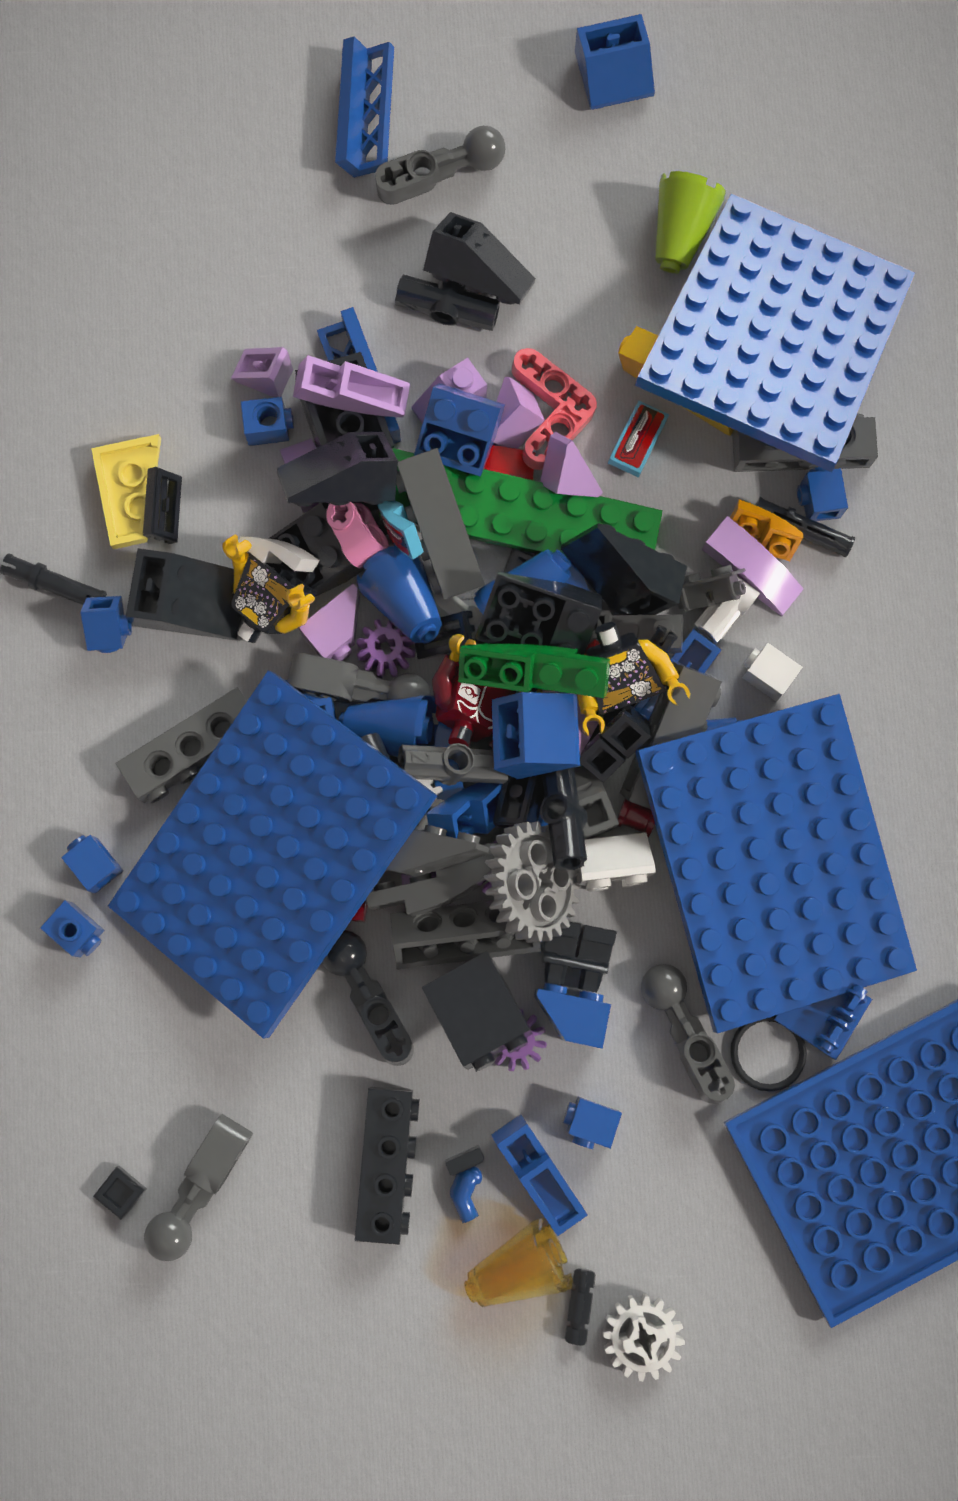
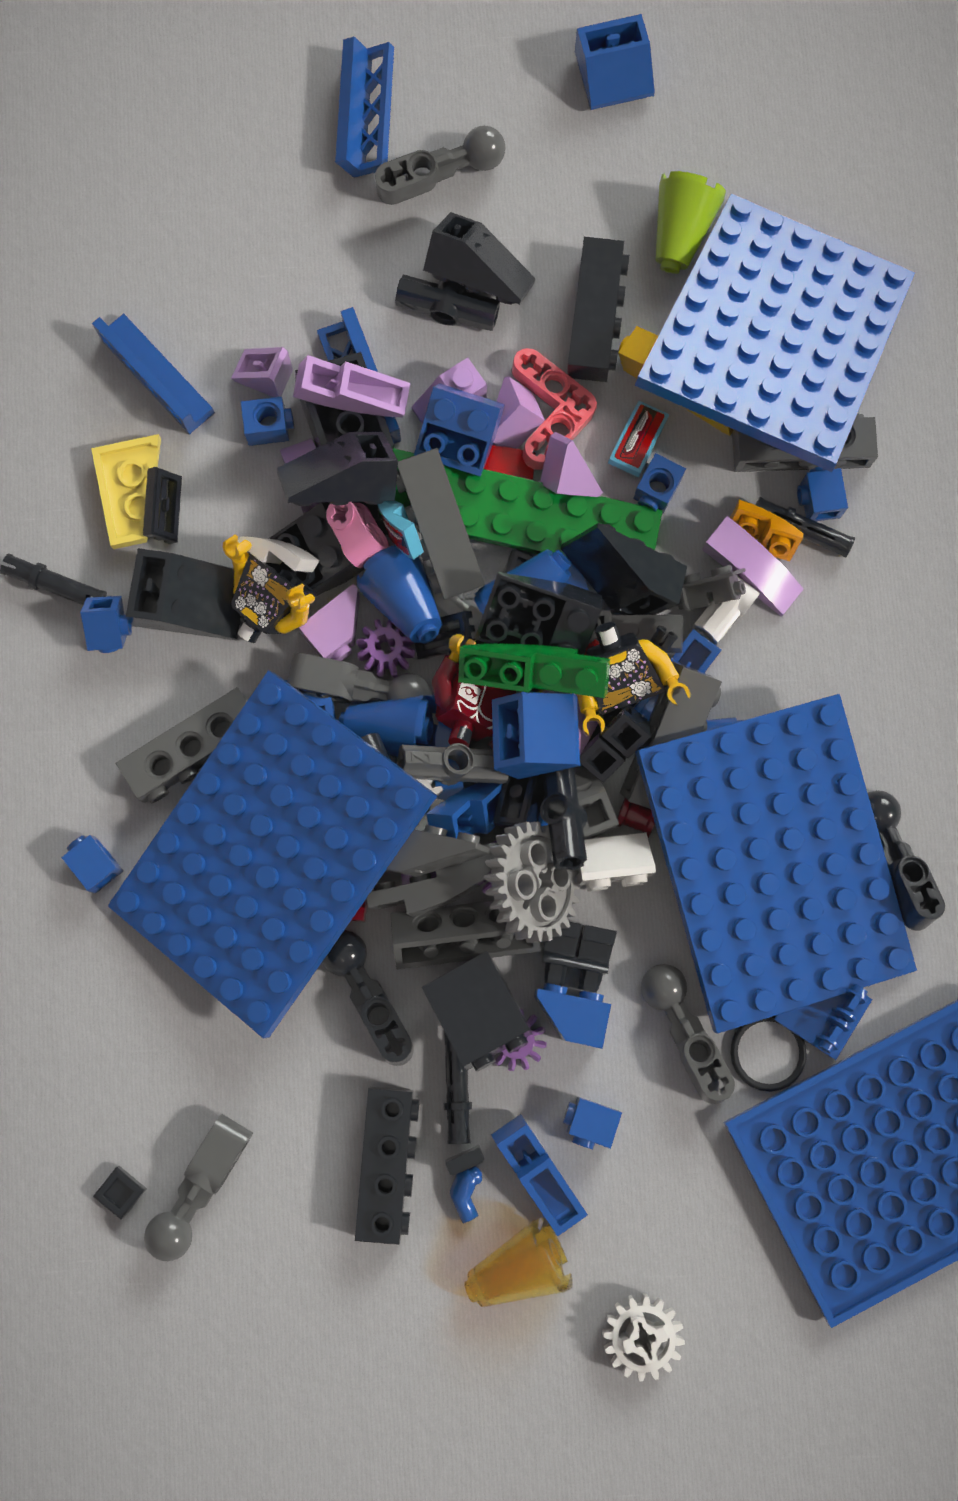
blue brick [40,900,105,958] -> none
black axle [565,1268,596,1346] -> none
white brick [742,643,803,701] -> none
none -> blue fence [92,313,215,435]
none -> black pin [443,1032,472,1144]
none -> black brick [567,236,630,382]
none -> blue brick [633,453,686,514]
none -> black beam [868,790,945,931]

